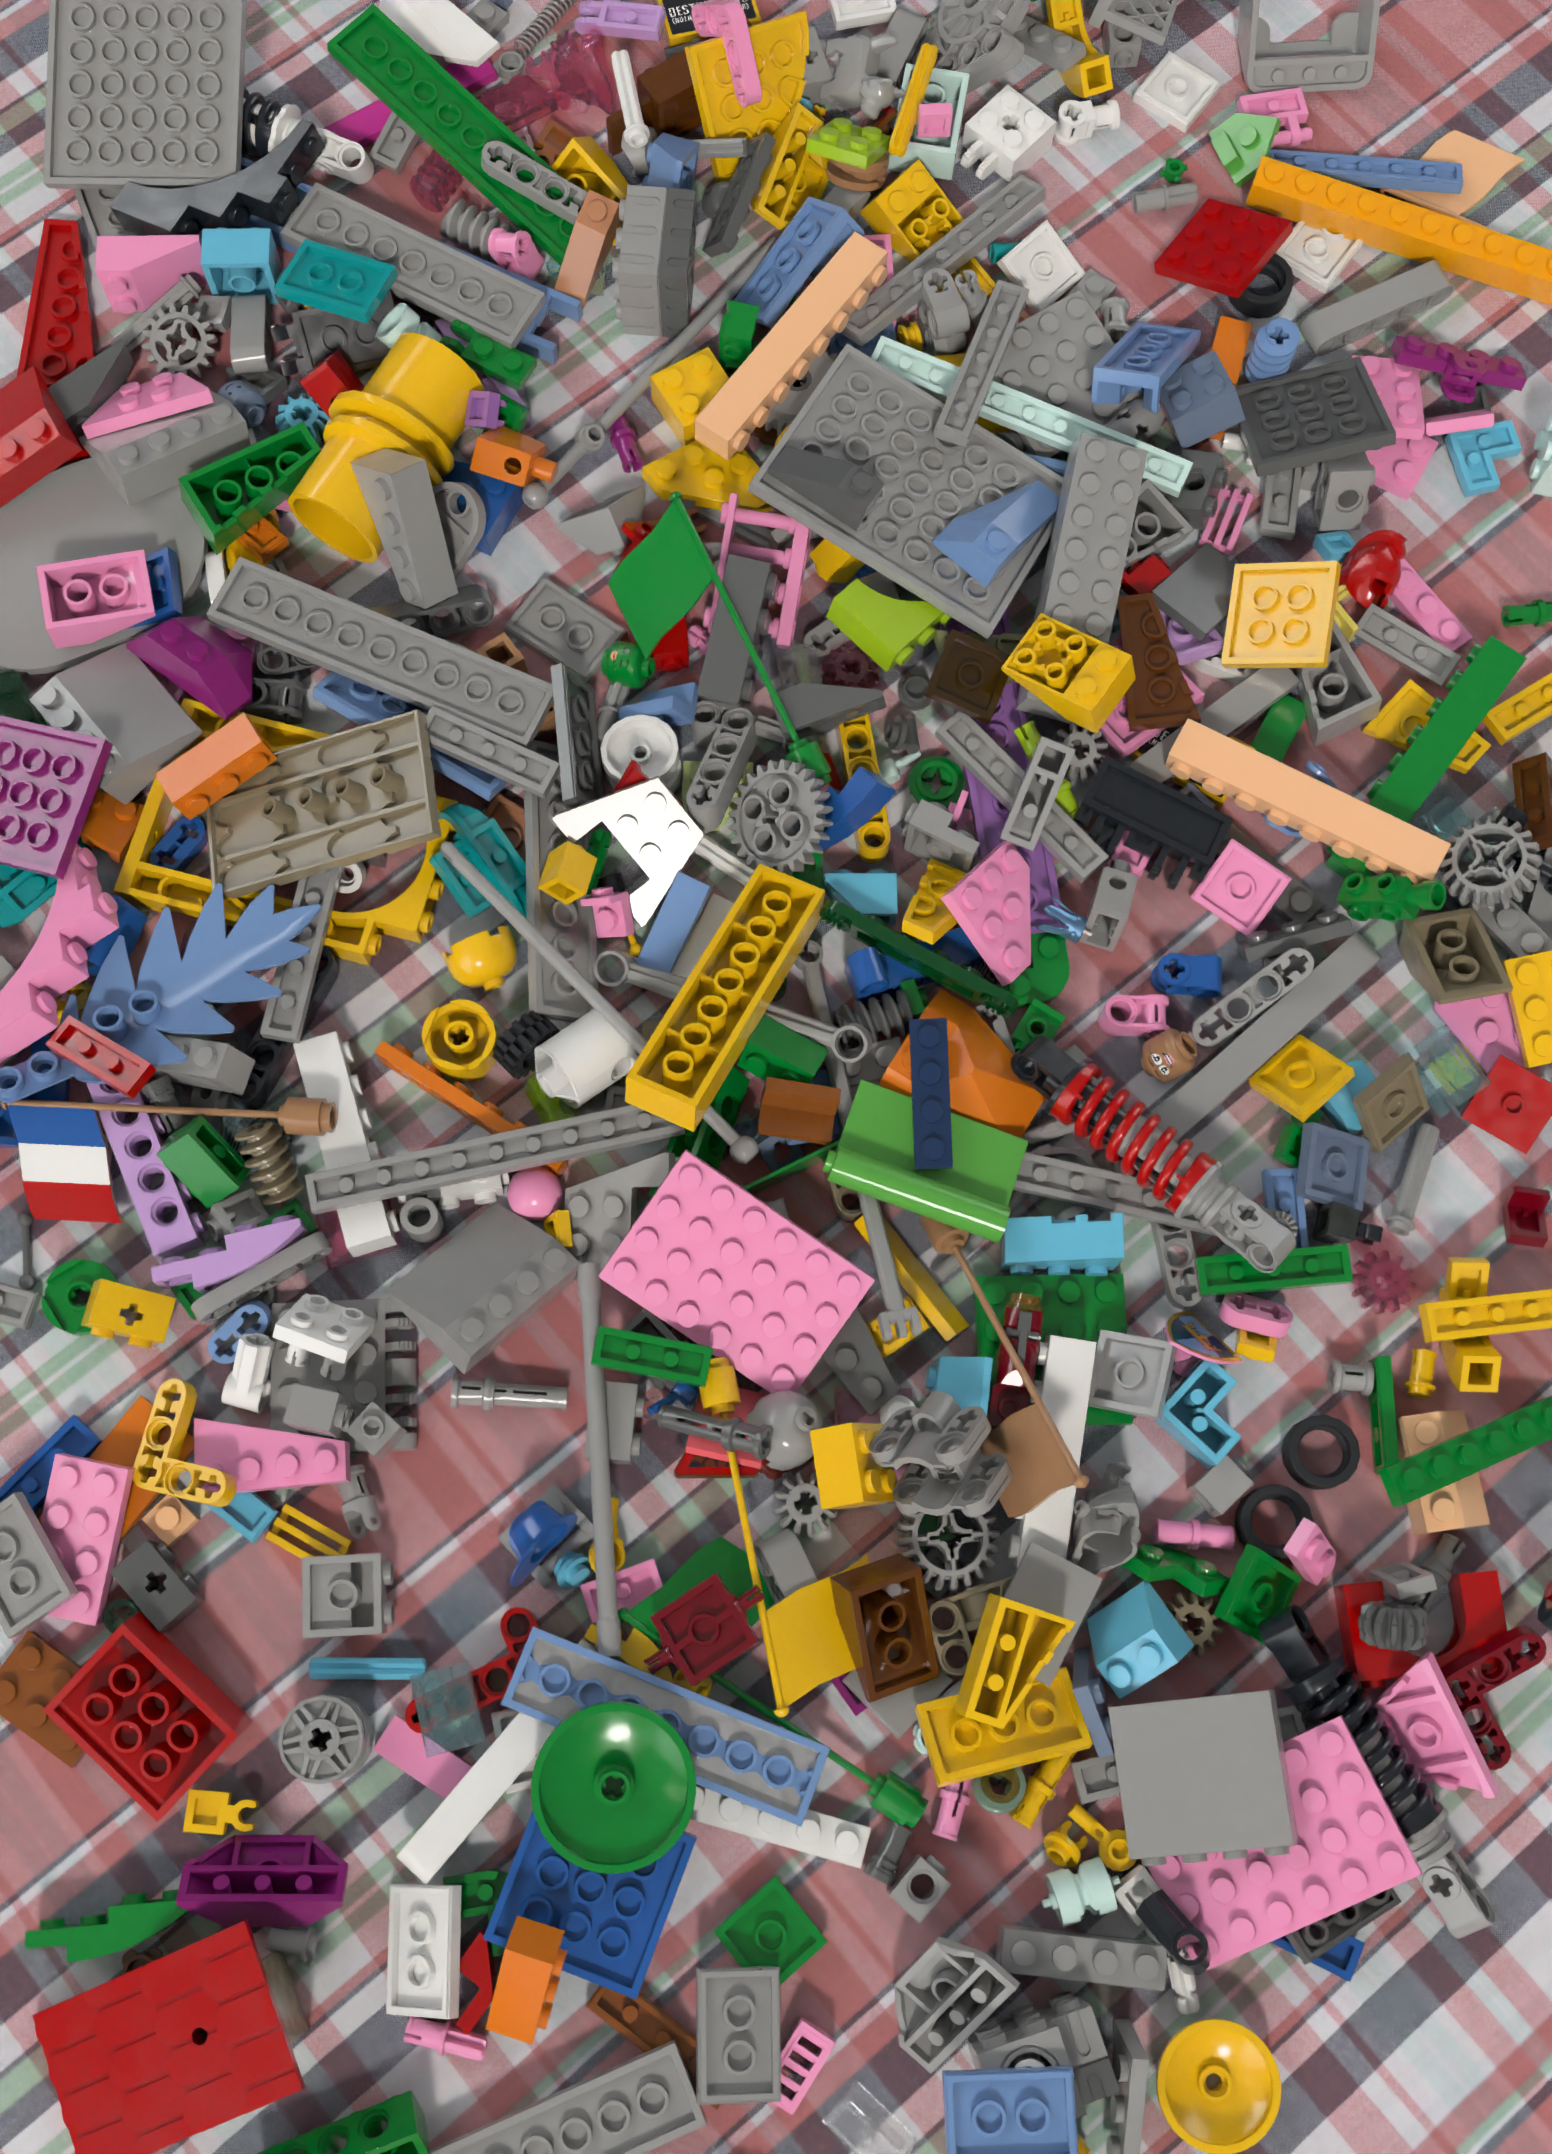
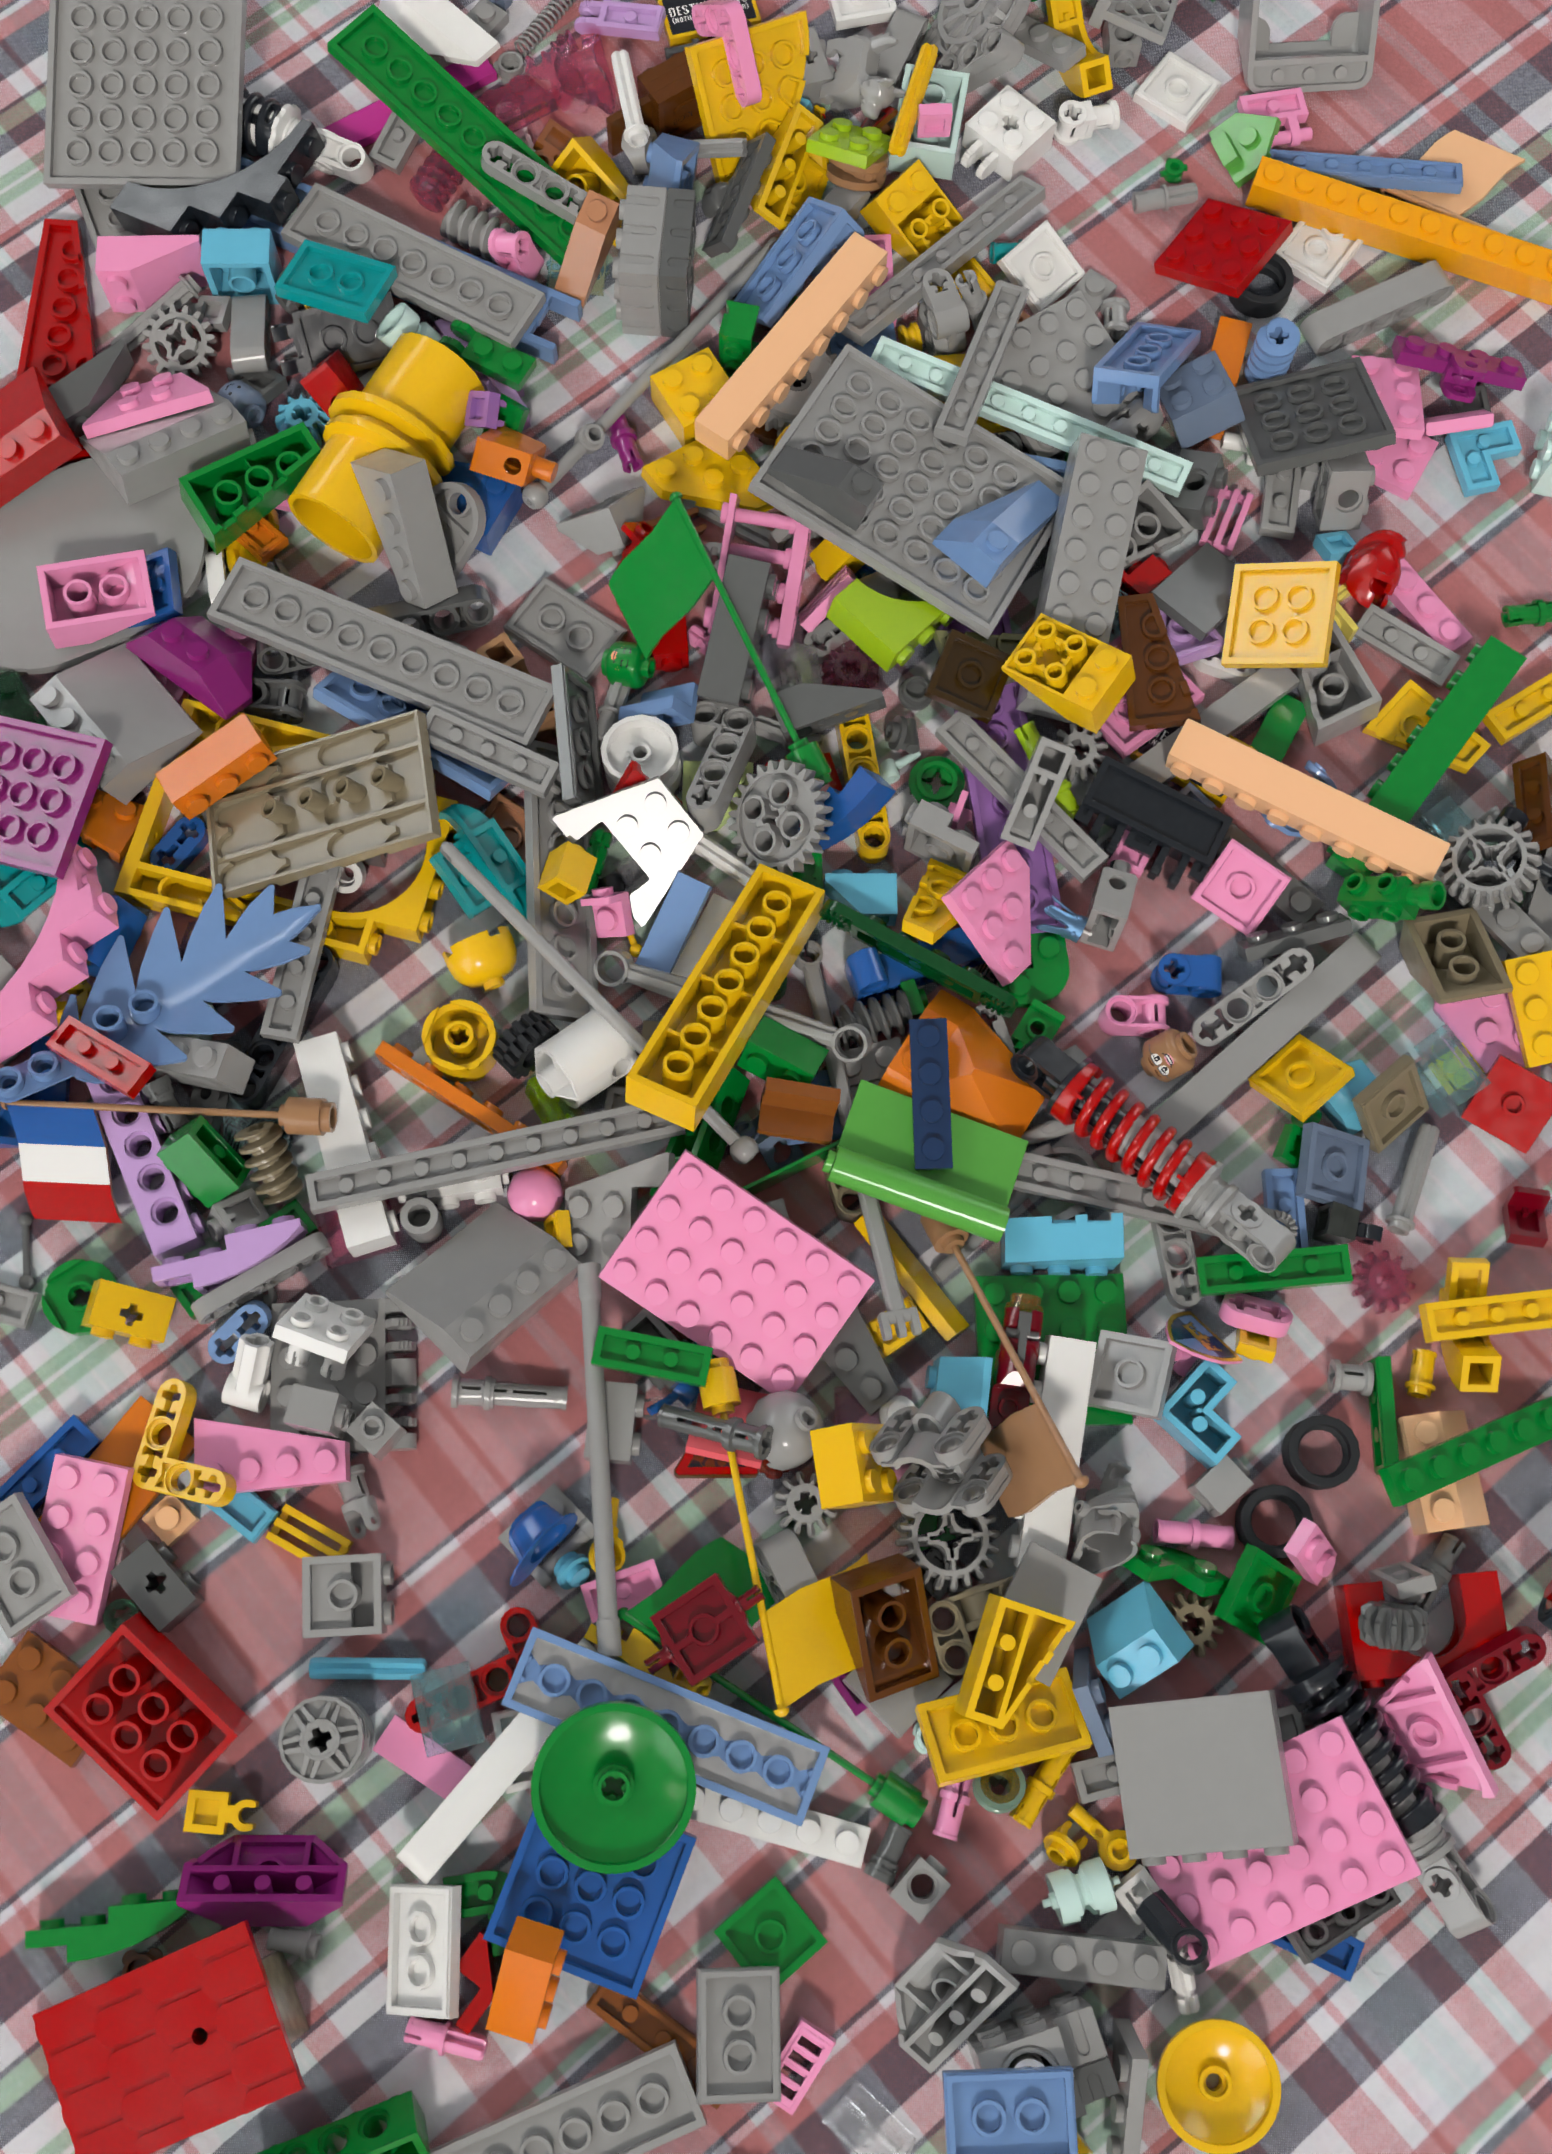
none -> bright pink tile [798,565,856,633]

